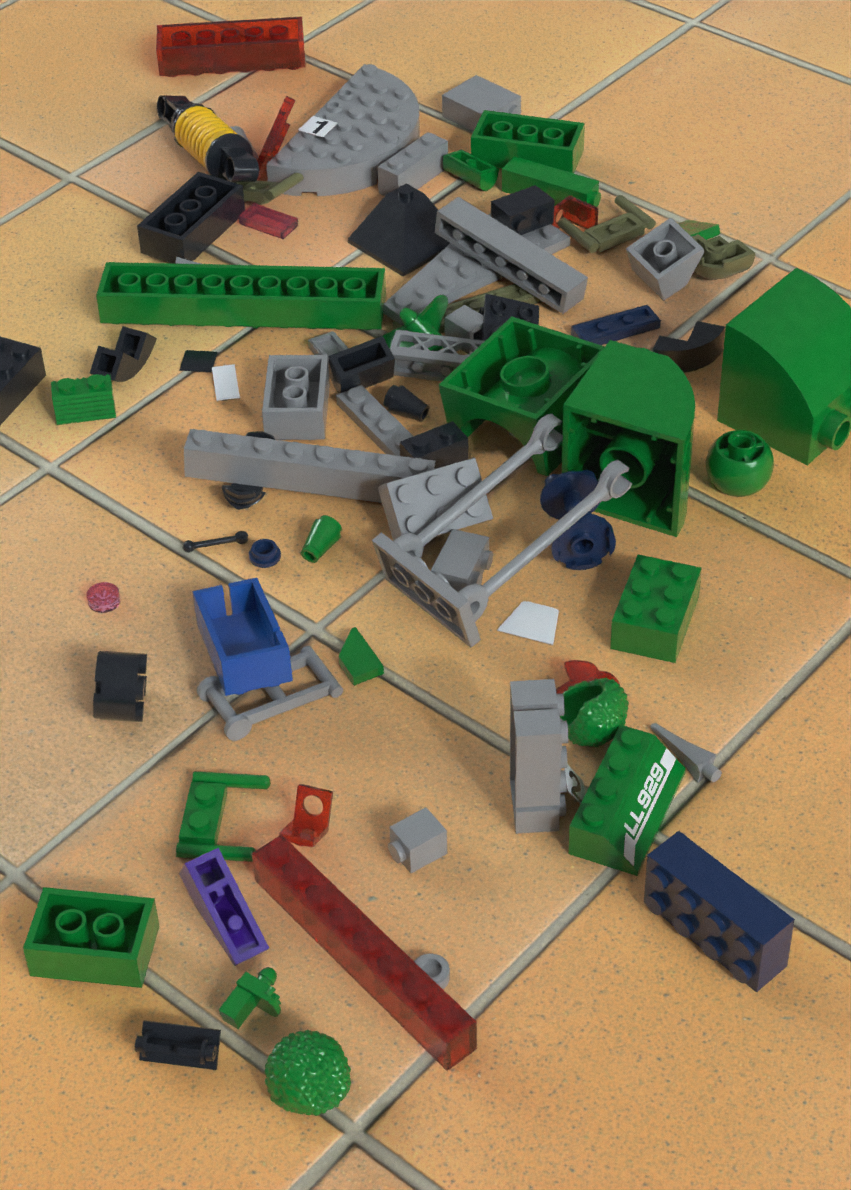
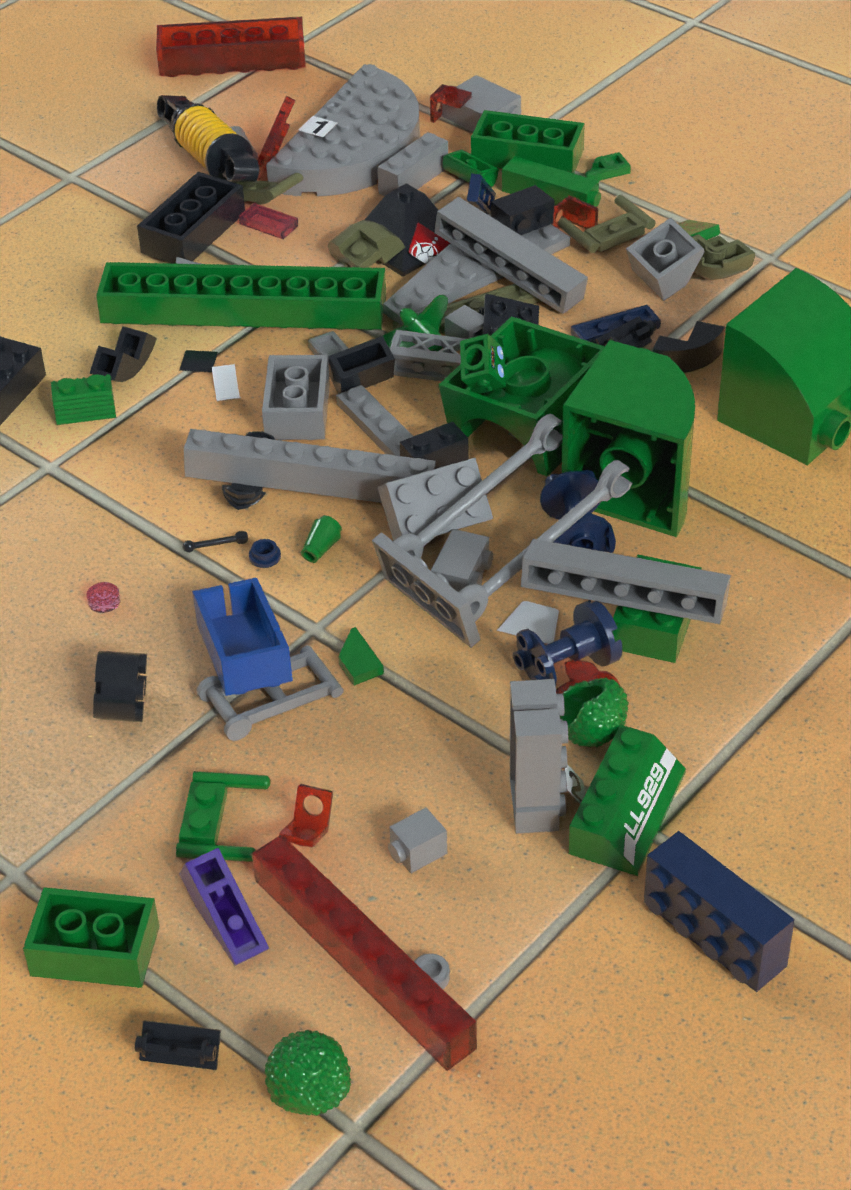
green piece [219,967,281,1029] -> none
black cone [383,385,430,422] -> none
light grey piece [651,723,722,783] -> none
green wheel [706,430,774,497] -> none
none -> olive brick [328,220,405,268]
none -> red sticker [409,222,450,265]
none -> clear red bracket [430,84,472,123]
none -> green head [460,334,506,394]
none -> dark blue tile [467,173,496,215]
none -> dark blue piece [513,600,622,687]
none -> light grey brick [521,539,731,624]
none -> green tile [585,152,631,181]
none -> black hinge [595,316,656,348]

